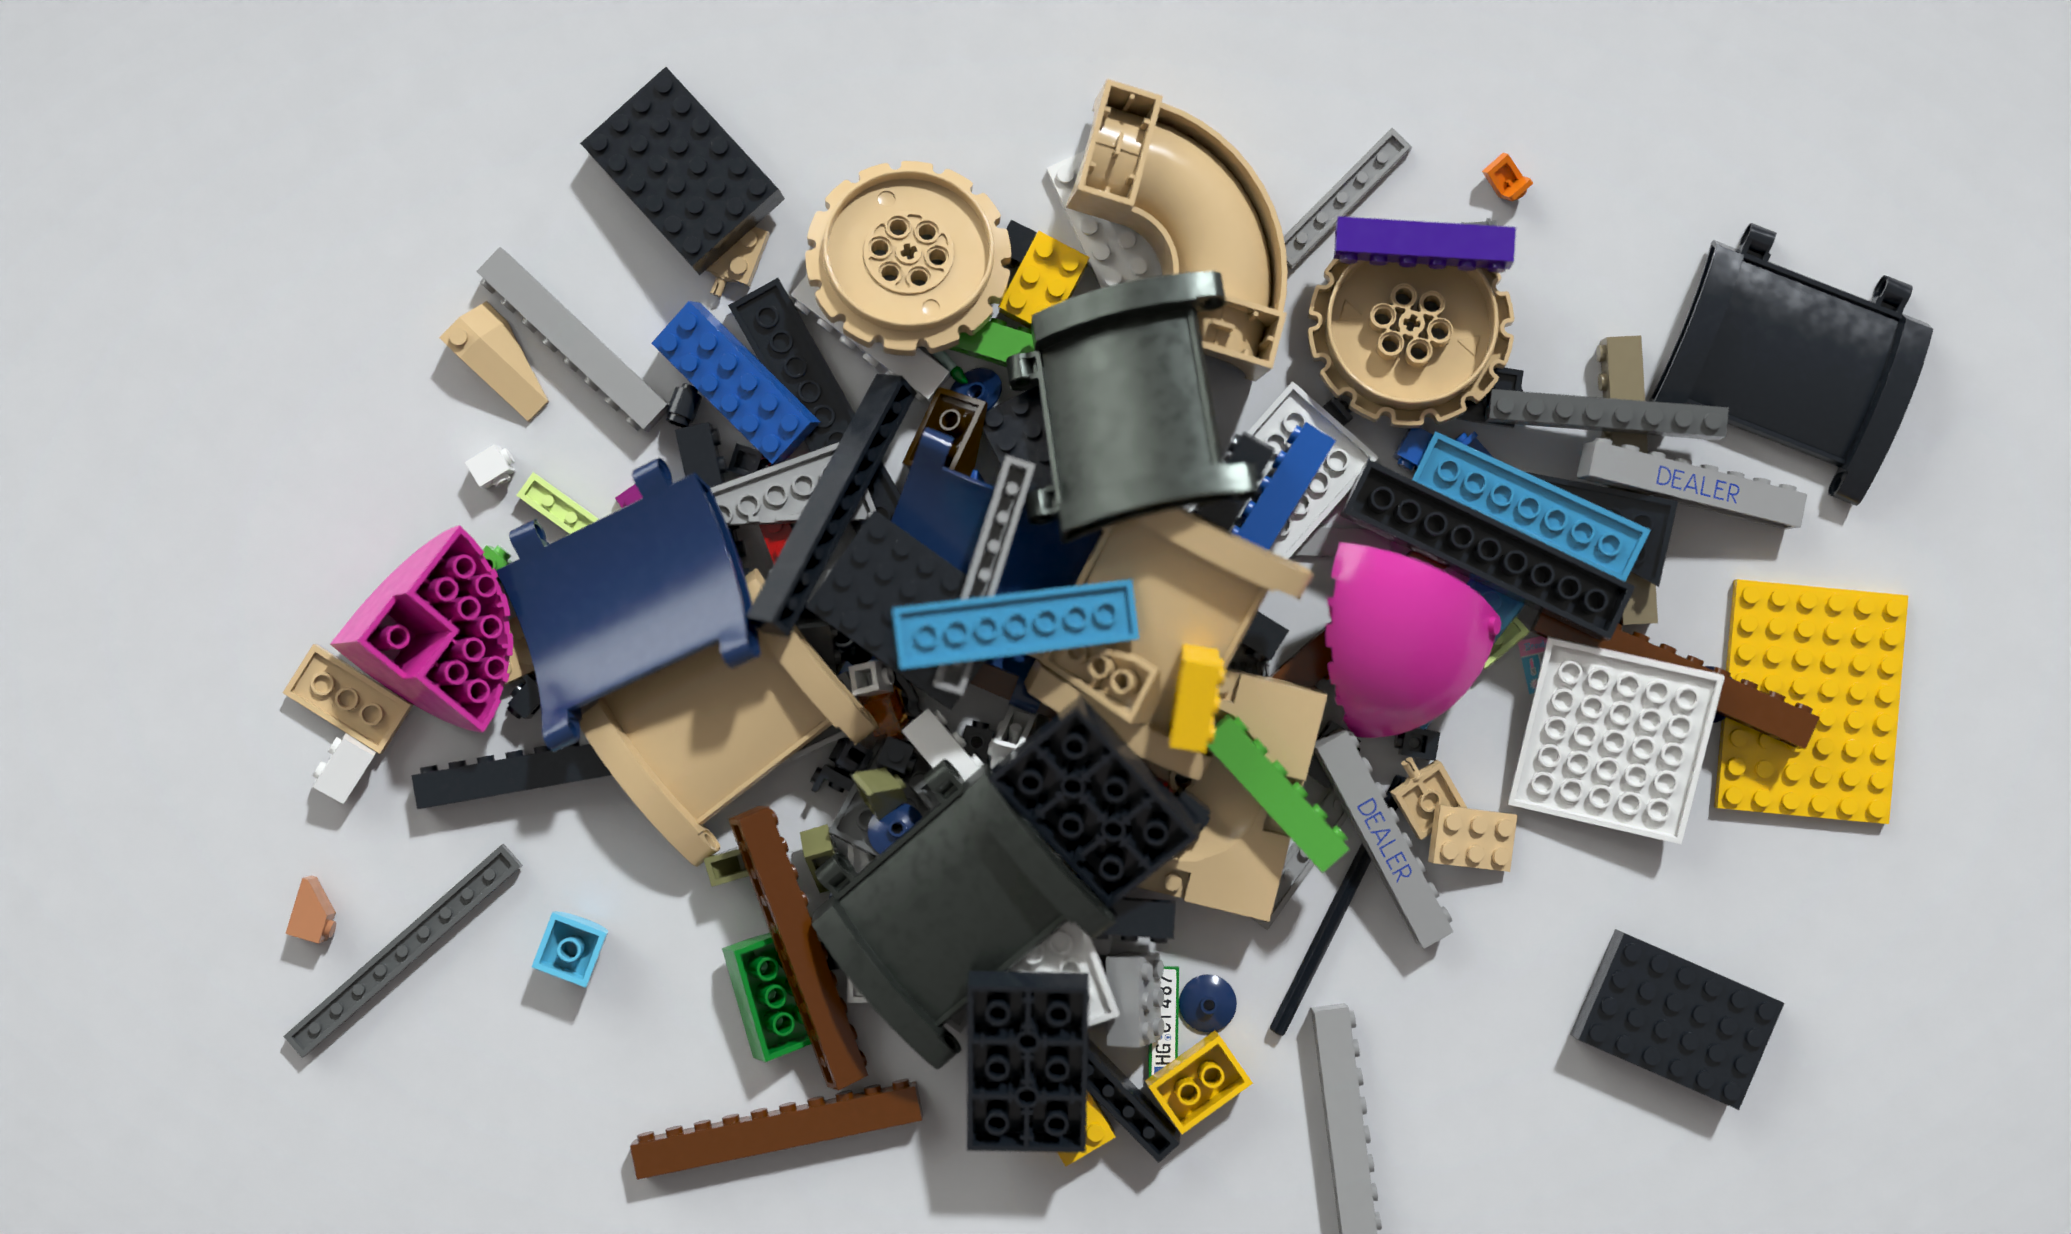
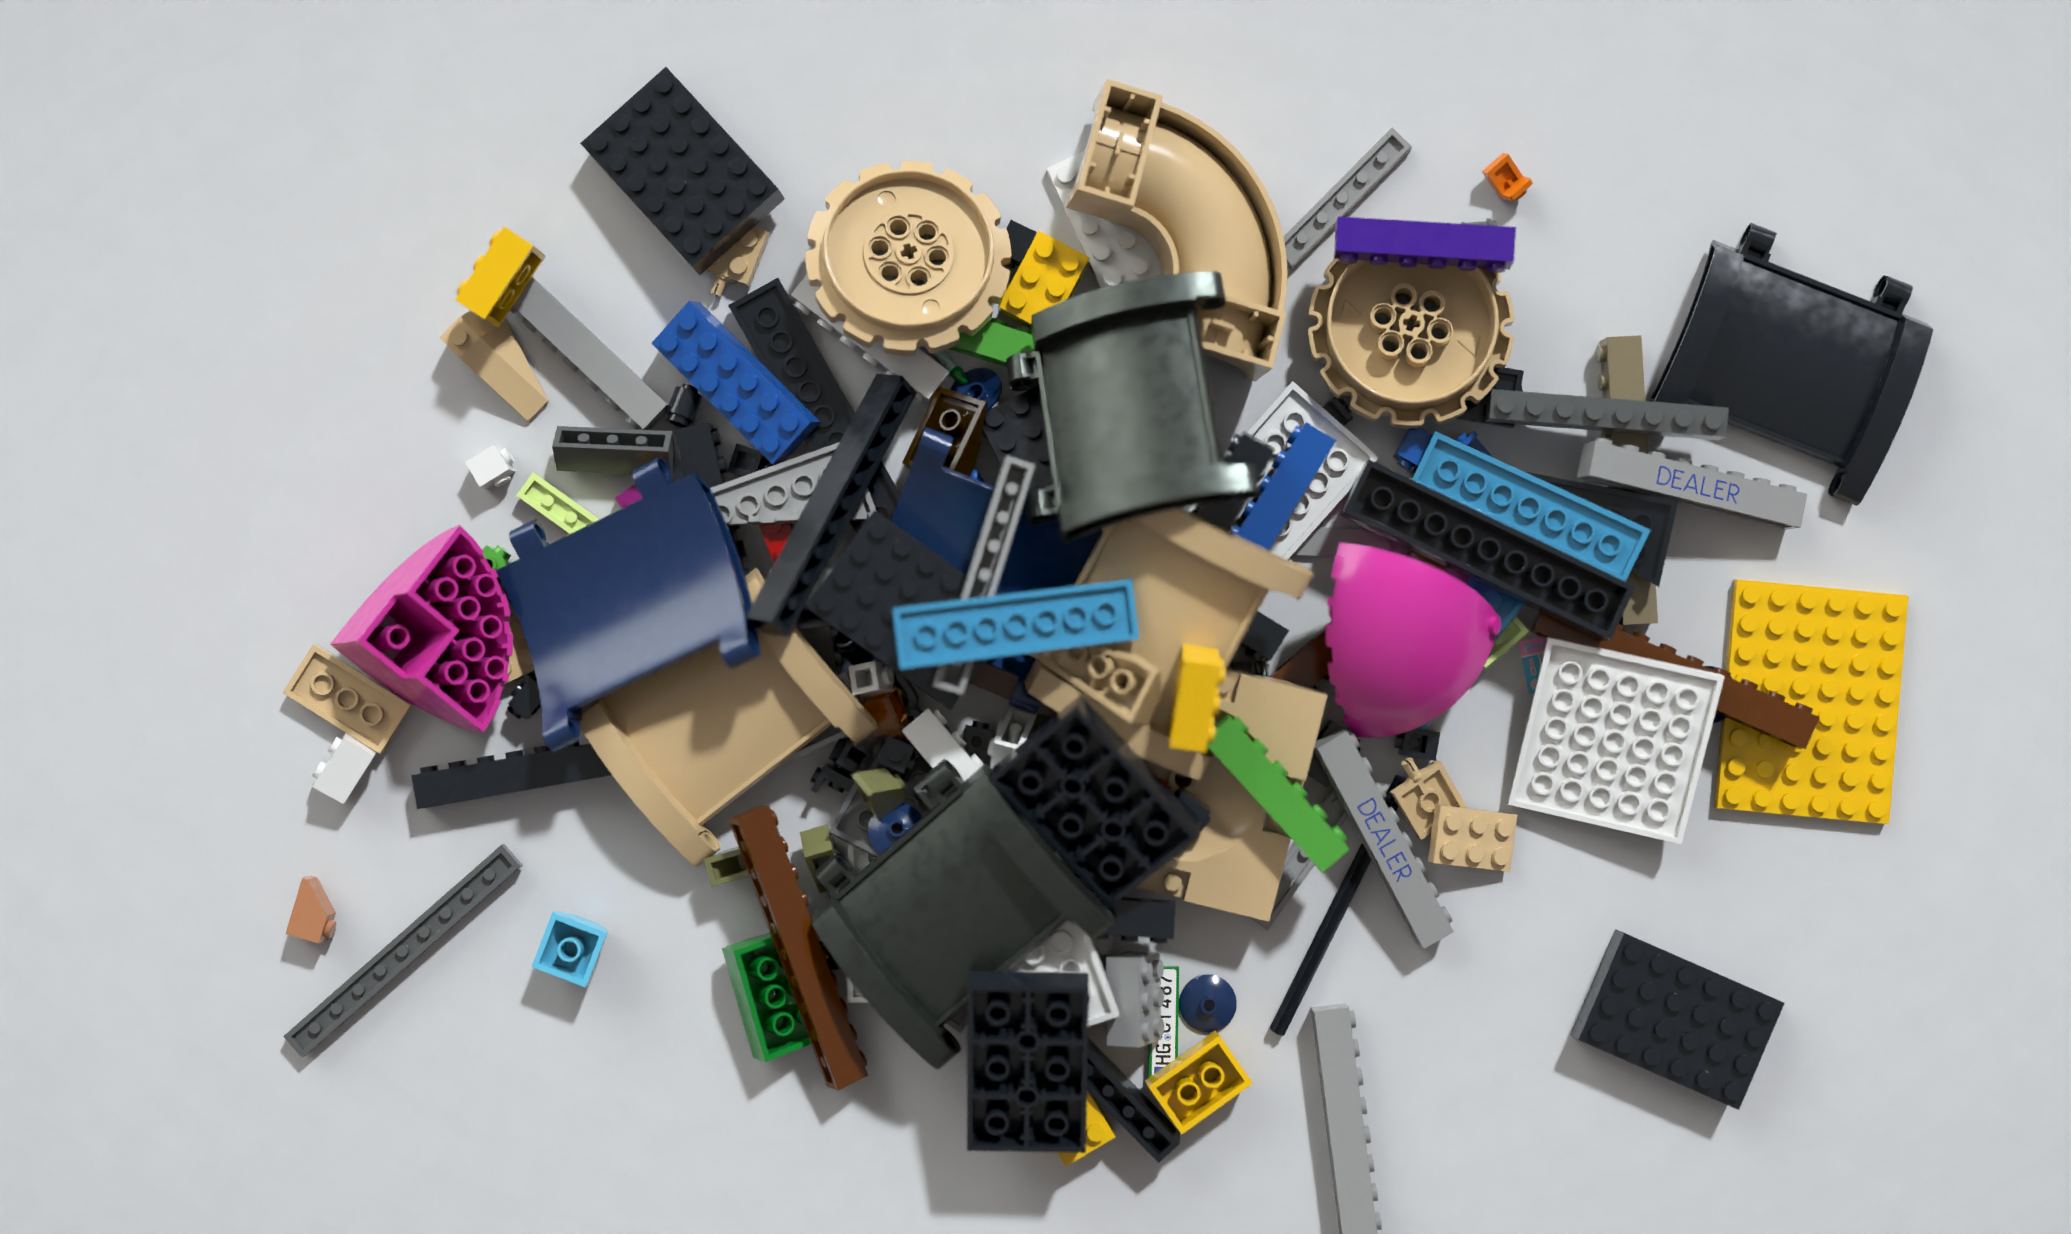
reddish brown brick [630,1078,923,1180] -> none
none -> yellow brick [455,226,546,328]
none -> dark grey brick [552,426,676,476]

